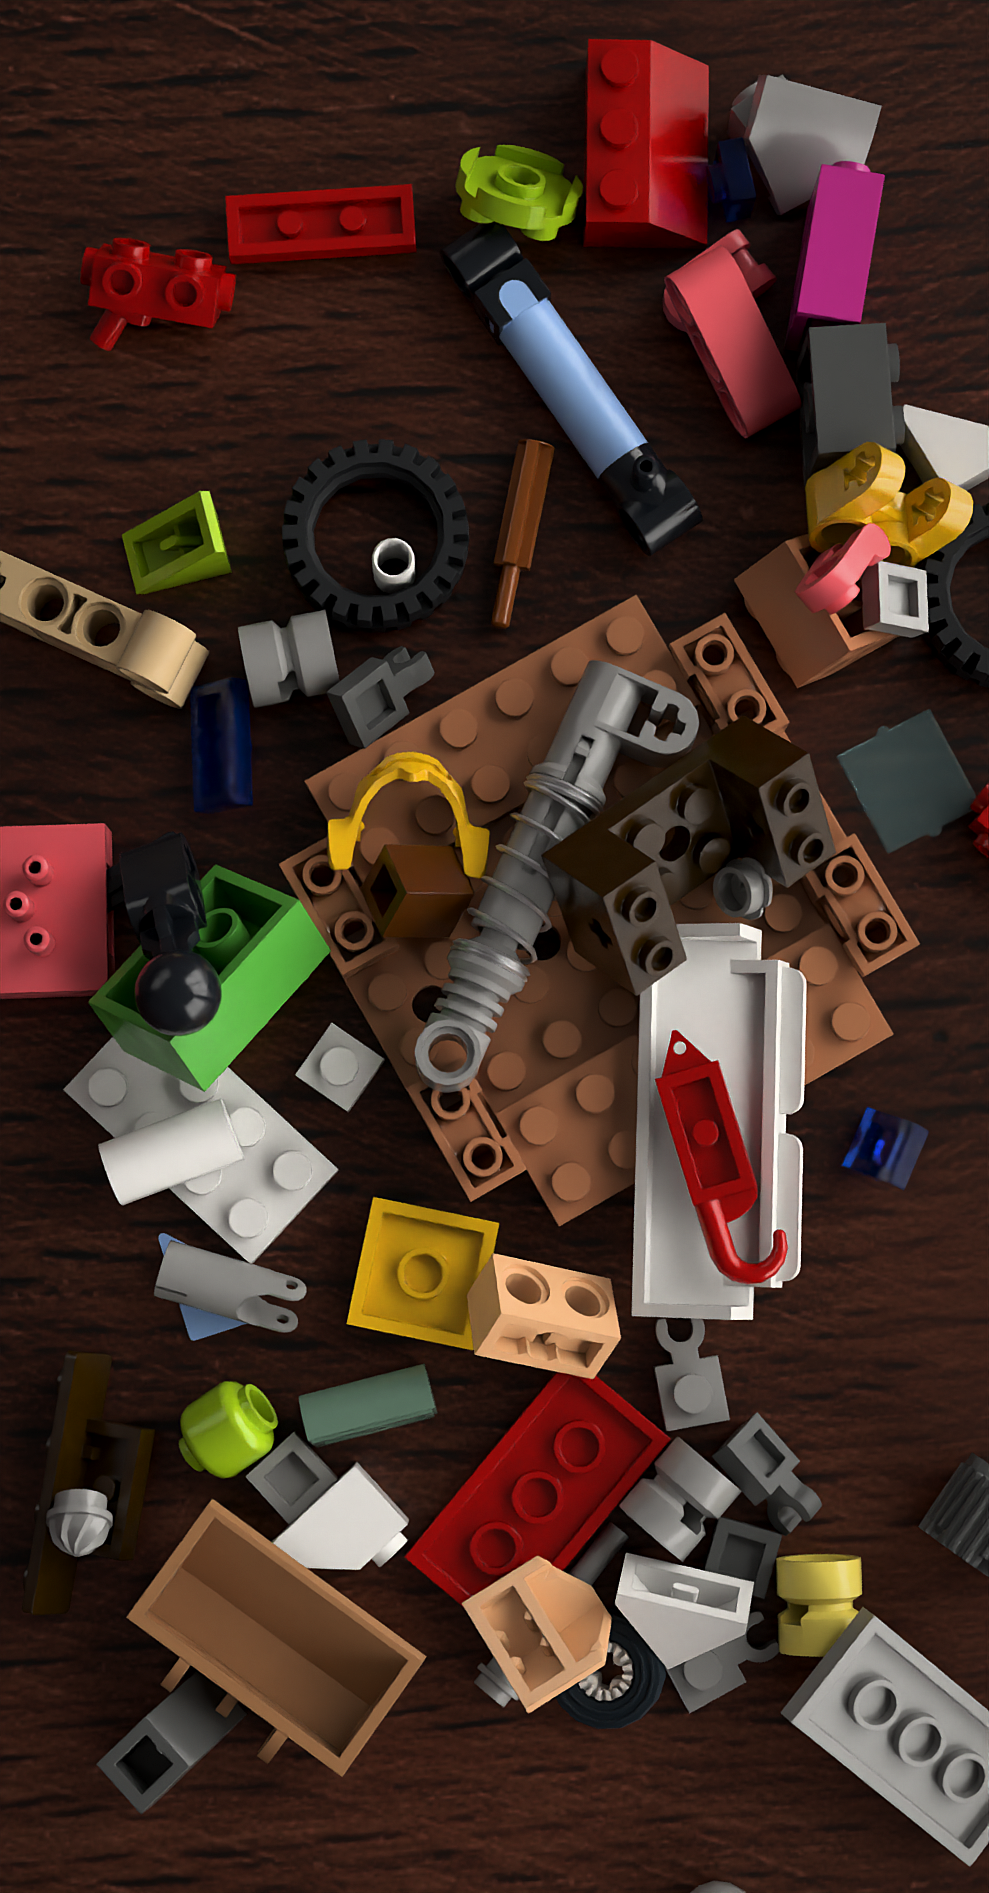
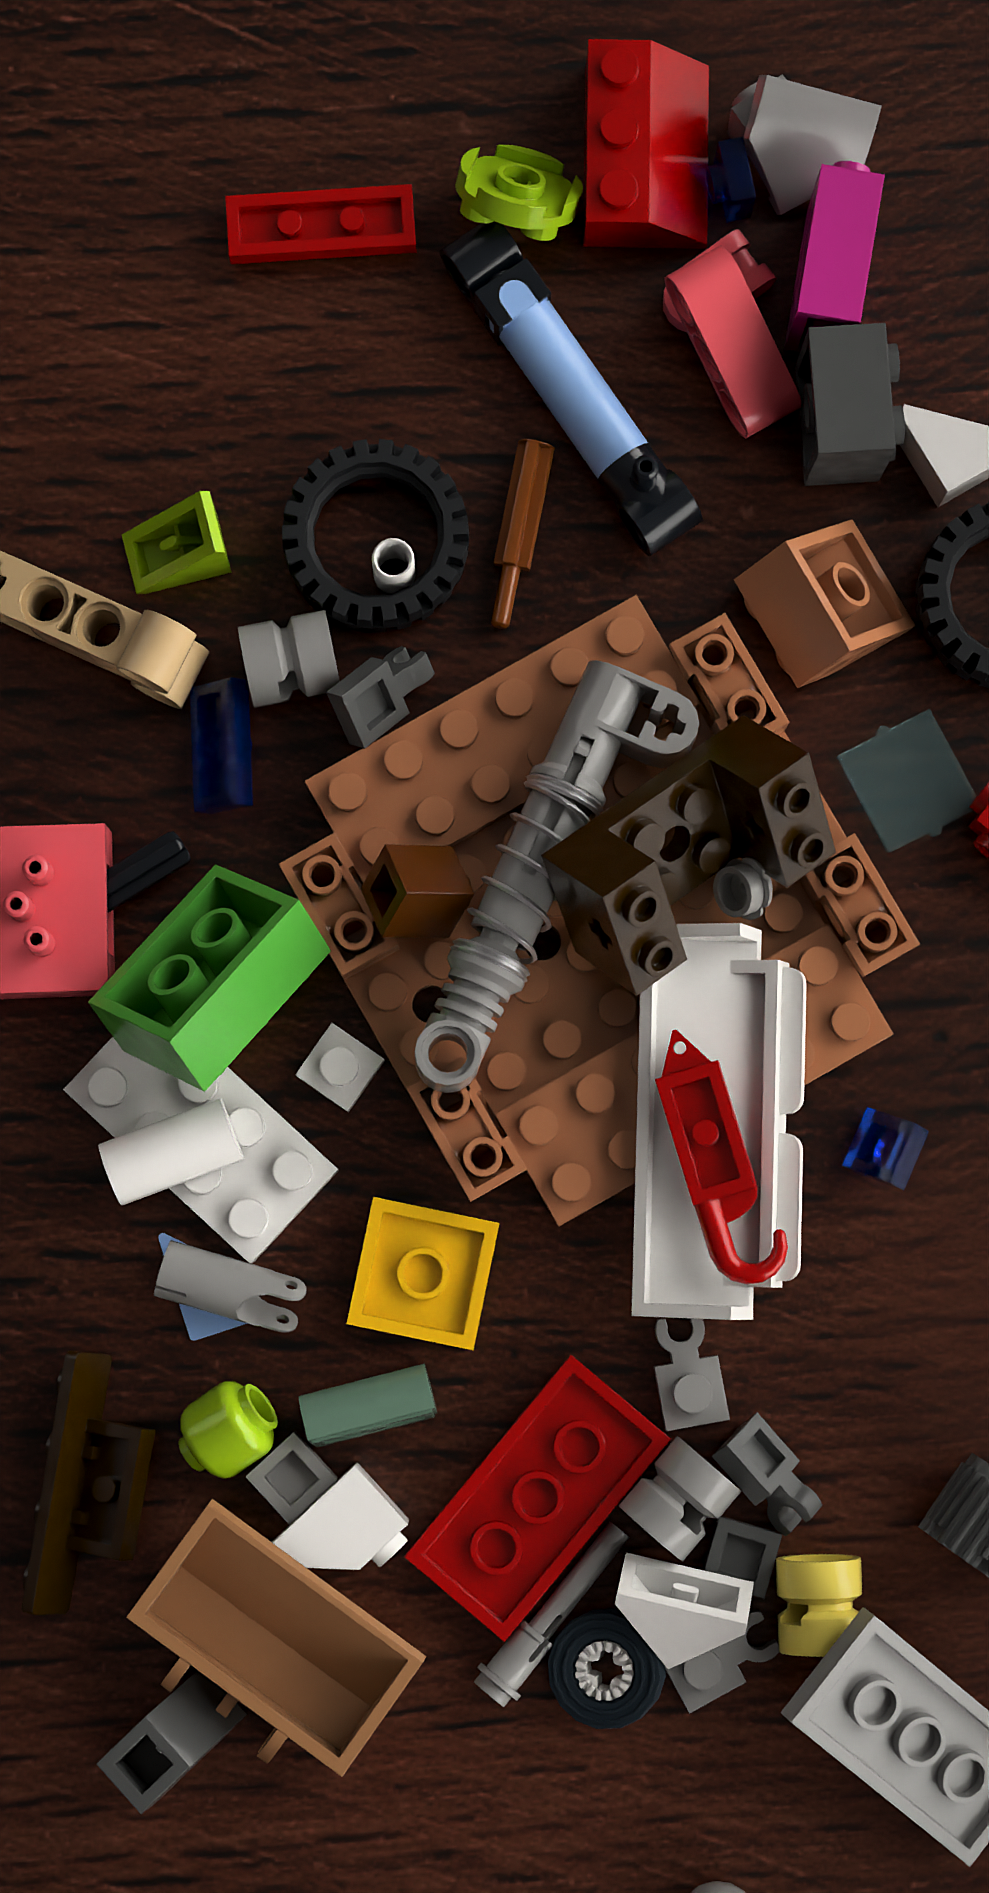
light grey plate [46,1489,113,1557] -> none
red brick [80,238,236,351] -> none
black beam [119,832,222,1036] -> none
yellow helmet [327,751,490,879] -> none
light nougat slope [462,1556,612,1714] -> none
light nougat brick [467,1253,621,1379] -> none
coral plate [795,523,891,615] -> none
yellow piece [805,442,973,568] -> none
light grey plate [862,561,929,638] -> none

